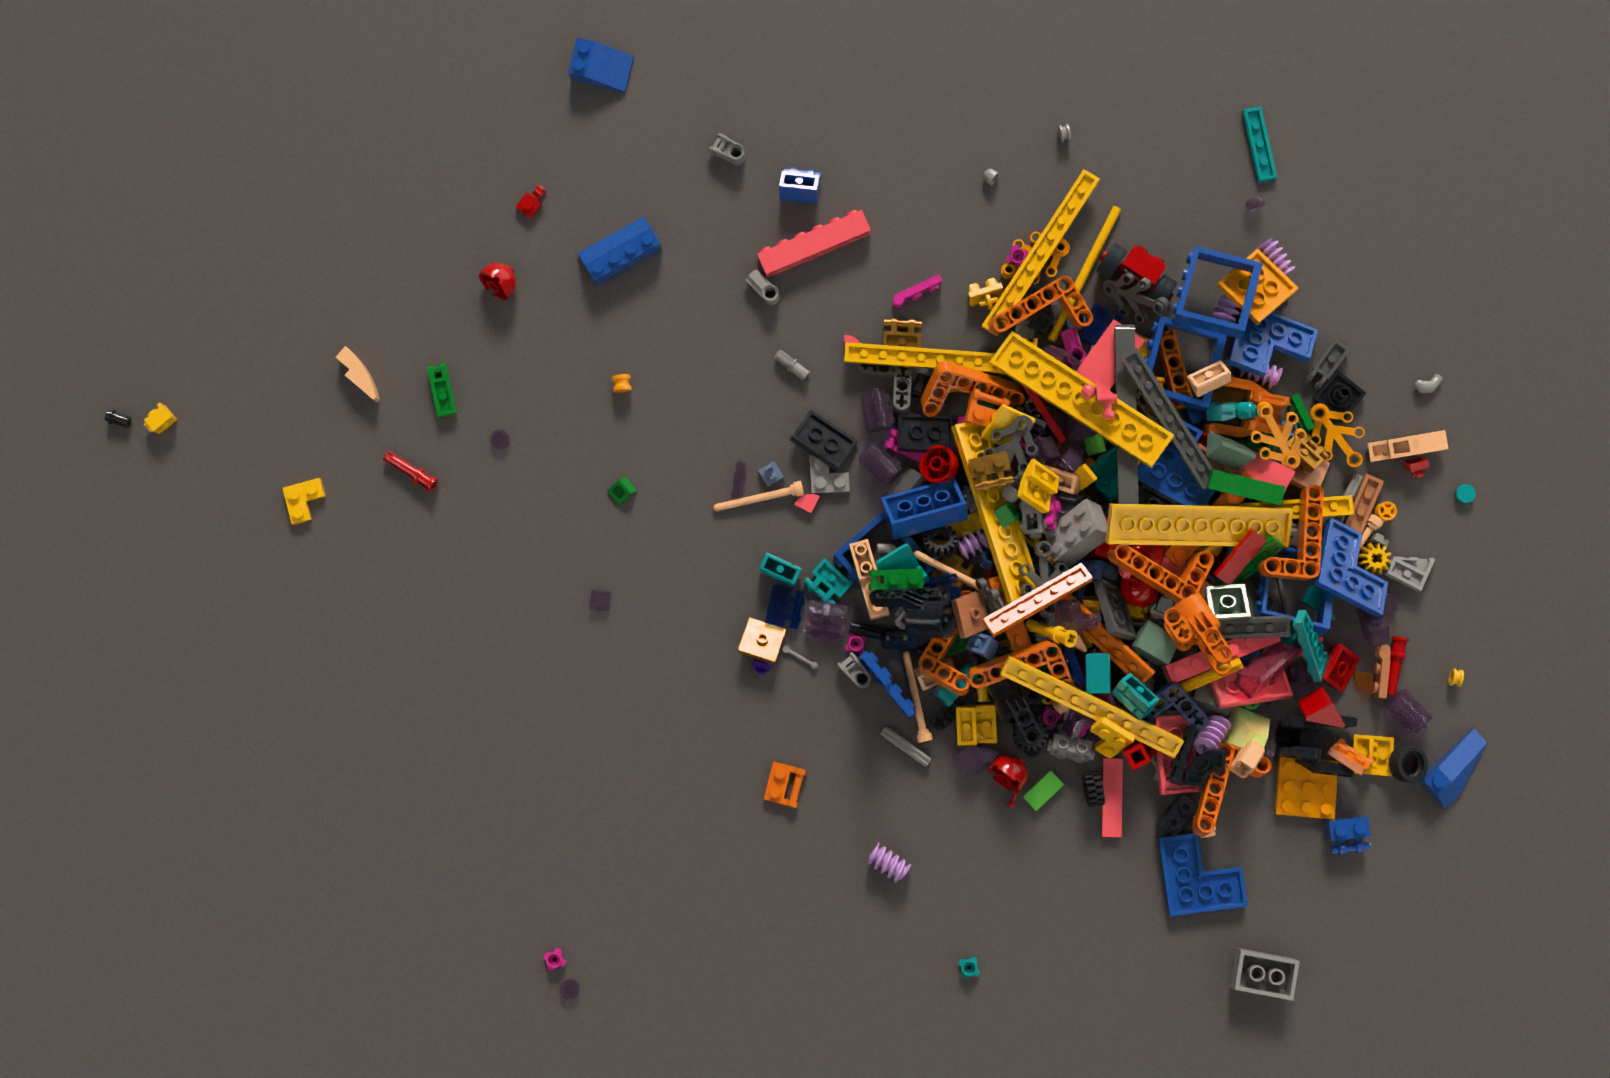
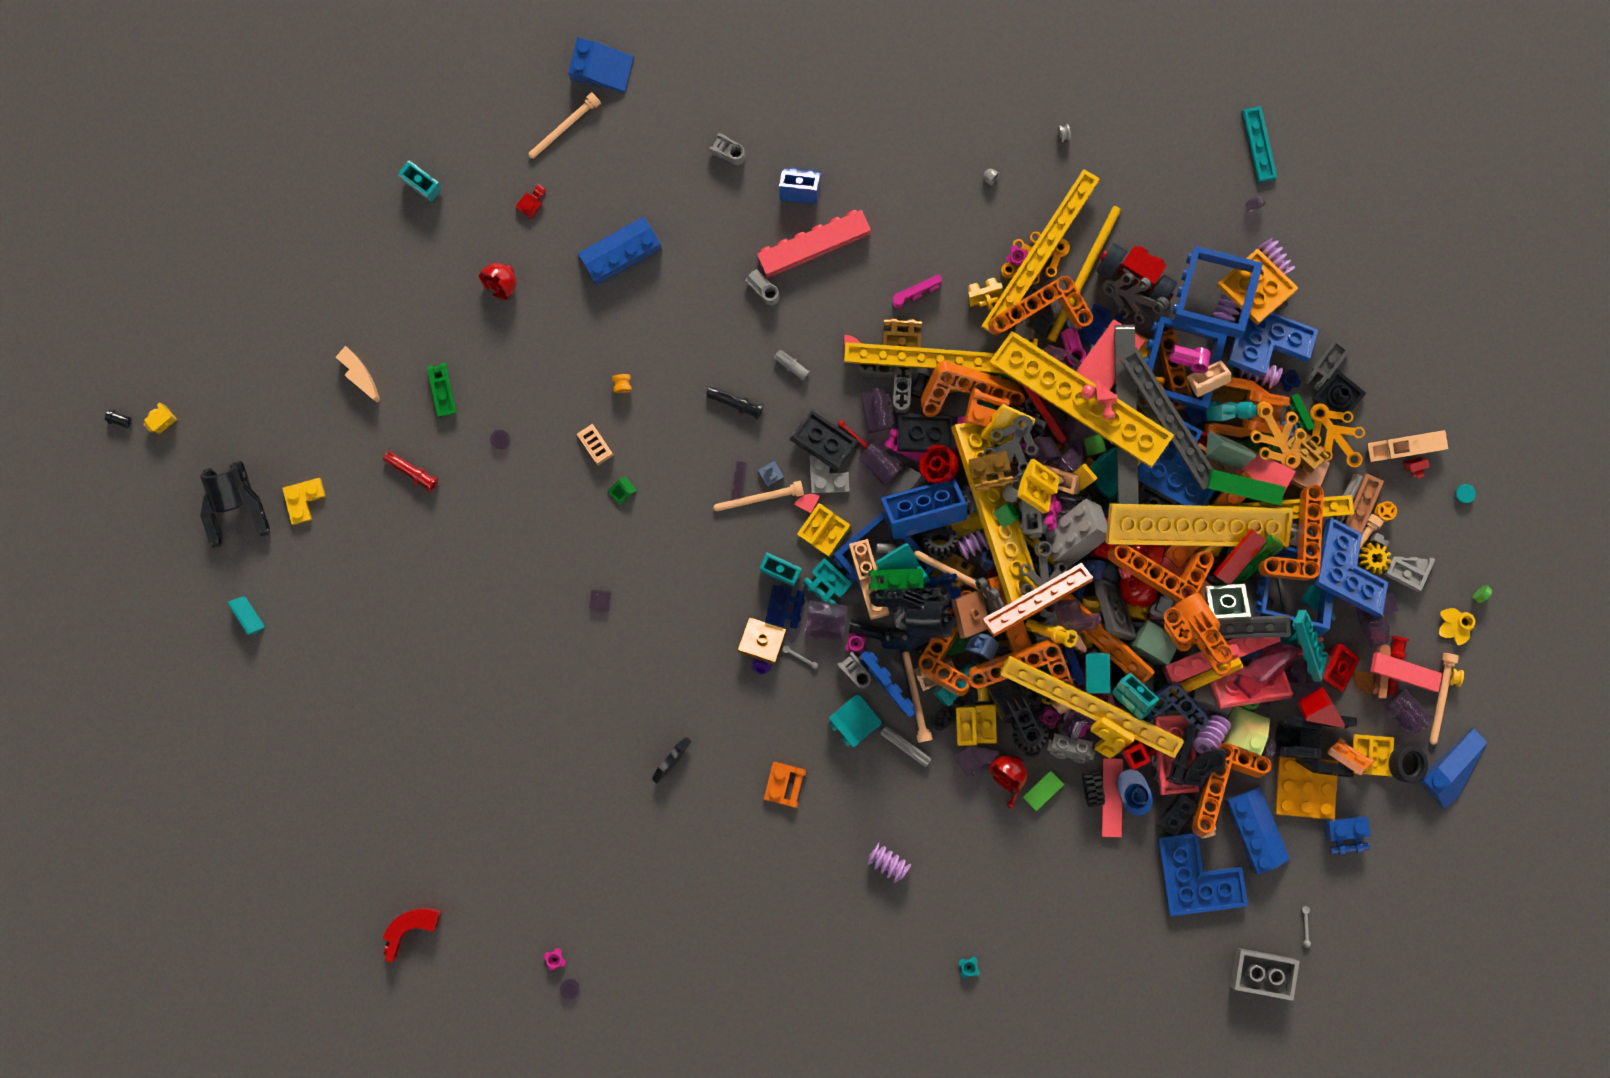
light nougat brick [1229,741,1265,778] -> none
light grey arm [1414,374,1443,393] -> none
none -> black piece [200,461,270,548]
none -> teal slope [228,597,265,635]
none -> red arch [382,908,442,962]
none -> teal brick [398,161,442,202]
none -> light nougat piece [528,92,601,159]
none -> light nougat slope [577,424,614,466]
none -> black tile [652,737,692,784]
none -> black pin [706,385,764,420]
none -> yellow slope [797,503,852,558]
none -> teal bracket [828,695,881,748]
none -> red hinge [838,420,869,449]
none -> blue piece [1117,769,1153,816]
none -> dark pink piece [1170,345,1210,374]
none -> blue slope [1224,786,1290,875]
none -> clear blue plate [1279,369,1301,392]
none -> light grey hinge [1301,906,1311,948]
none -> coral tile [1370,652,1442,692]
none -> light nougat piece [1429,653,1459,745]
none -> yellow plate [1439,608,1475,645]
none -> bright green tile [1472,585,1493,603]

